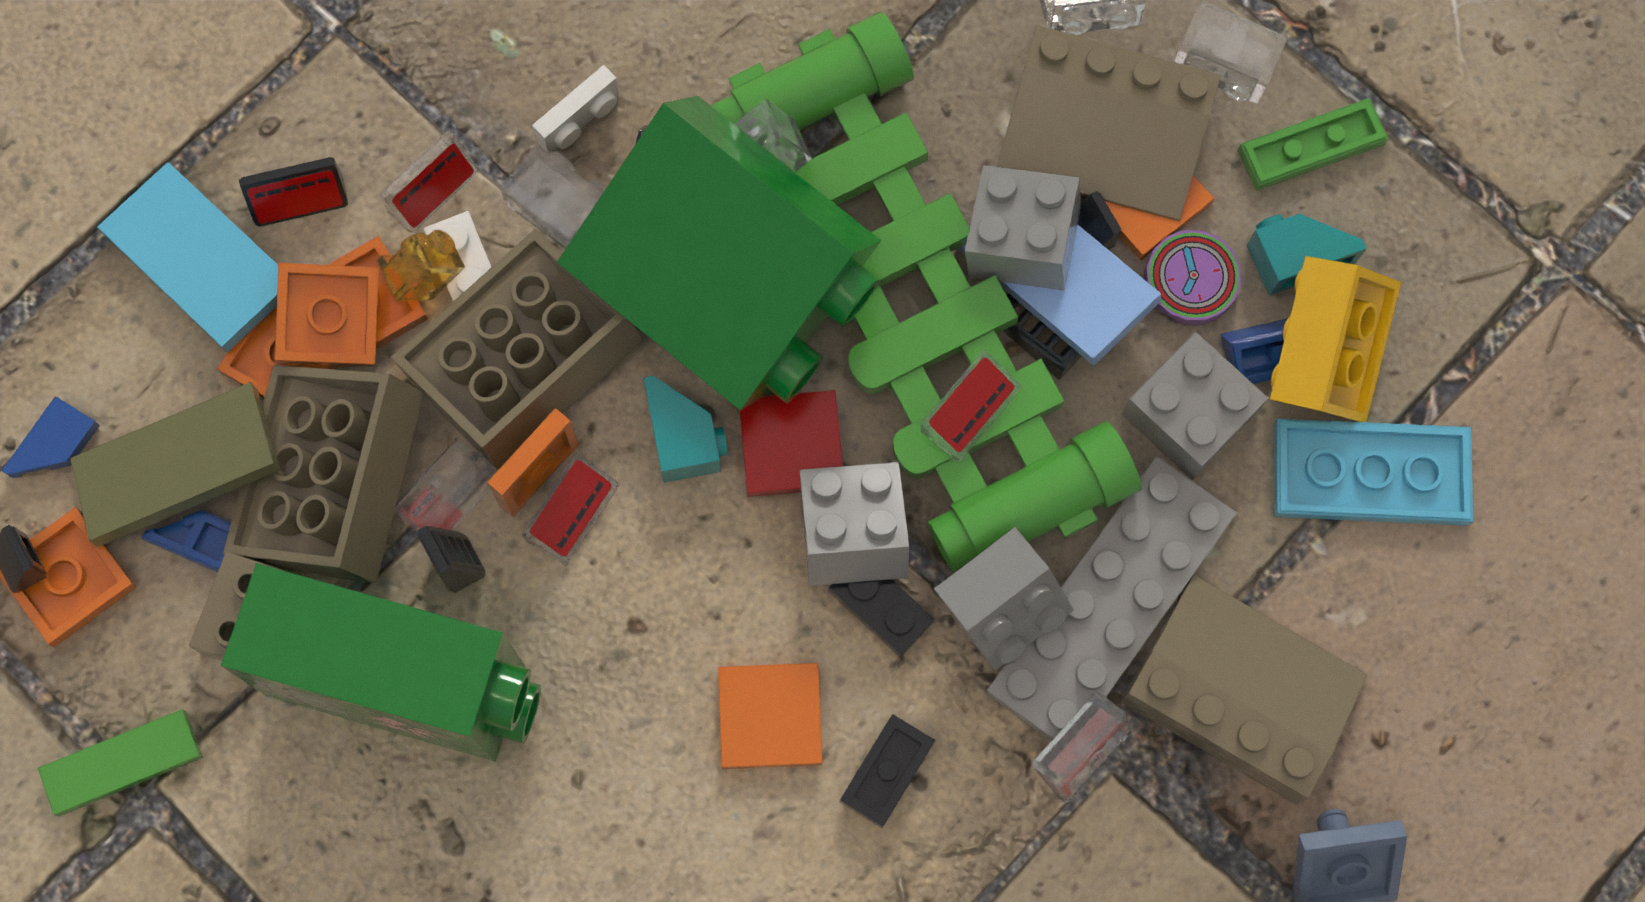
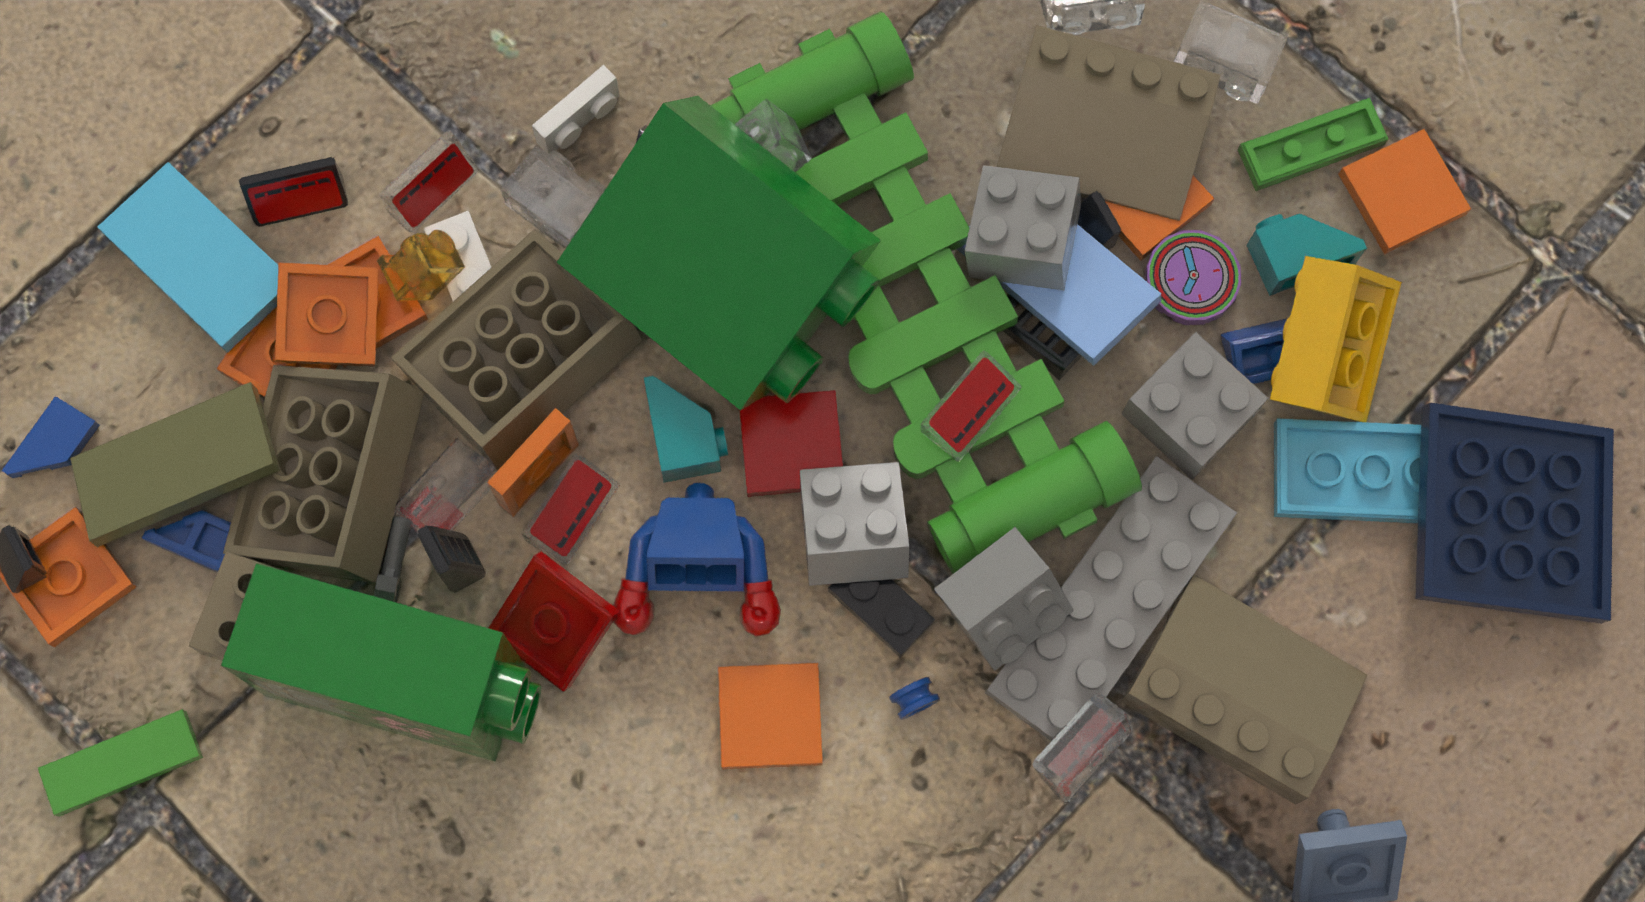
black plate [839,714,936,829] -> none
none -> dark grey bar [374,517,411,603]
none -> red tile [488,551,620,692]
none -> blue torso [613,483,781,637]
none -> blue bush [889,677,940,720]
none -> orange tile [1338,129,1471,254]
none -> dark blue plate [1415,402,1614,624]

